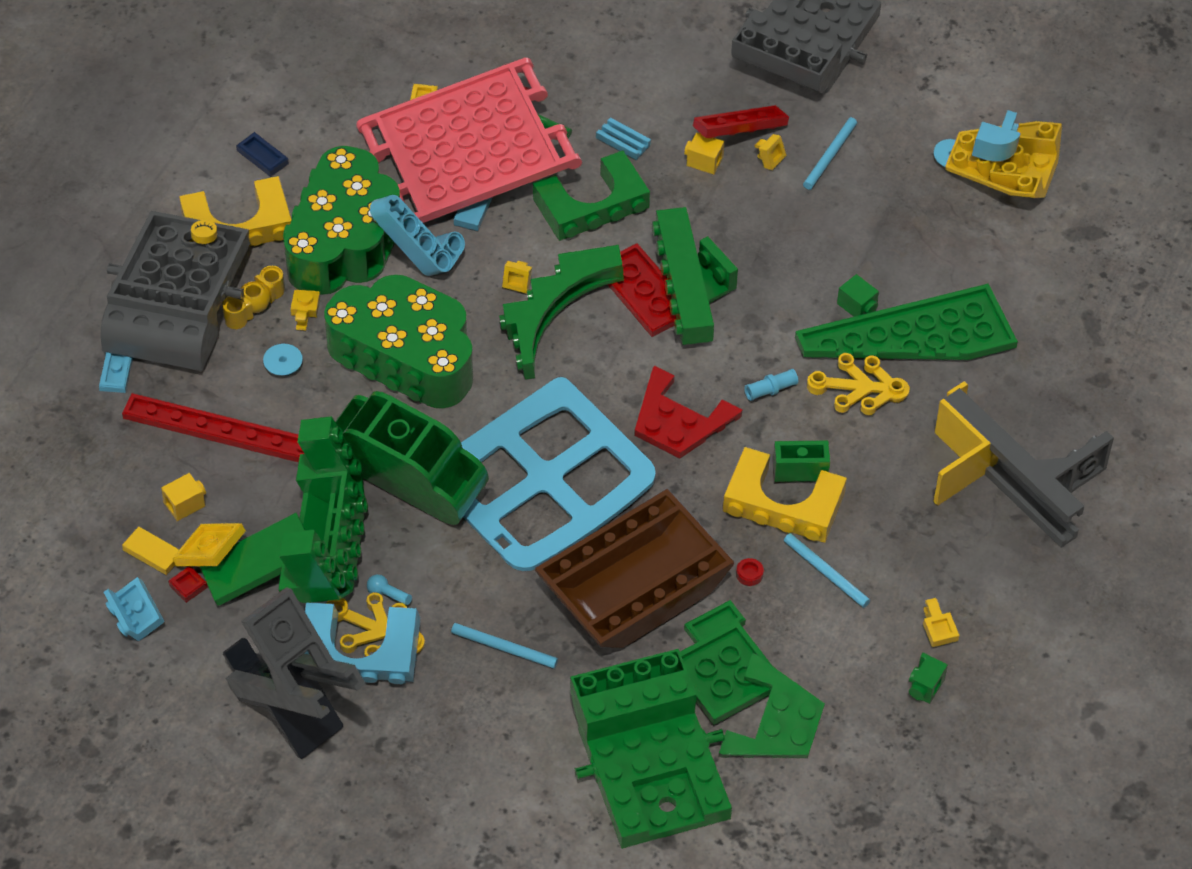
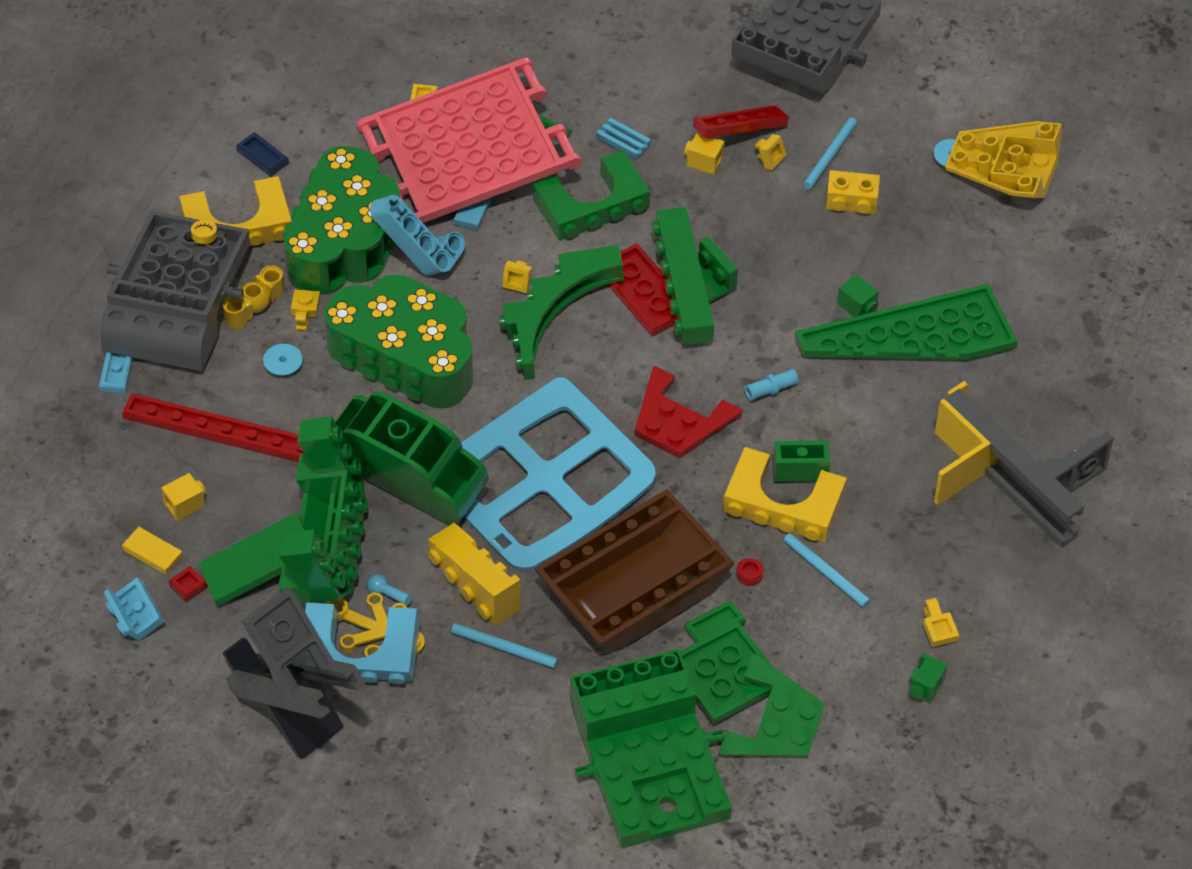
yellow plate [172,523,246,566] -> none
yellow plant [807,353,910,415] -> none
medium azure brick [972,110,1021,161] -> none
none -> yellow wedge [427,523,521,627]
none -> yellow brick [826,170,880,214]

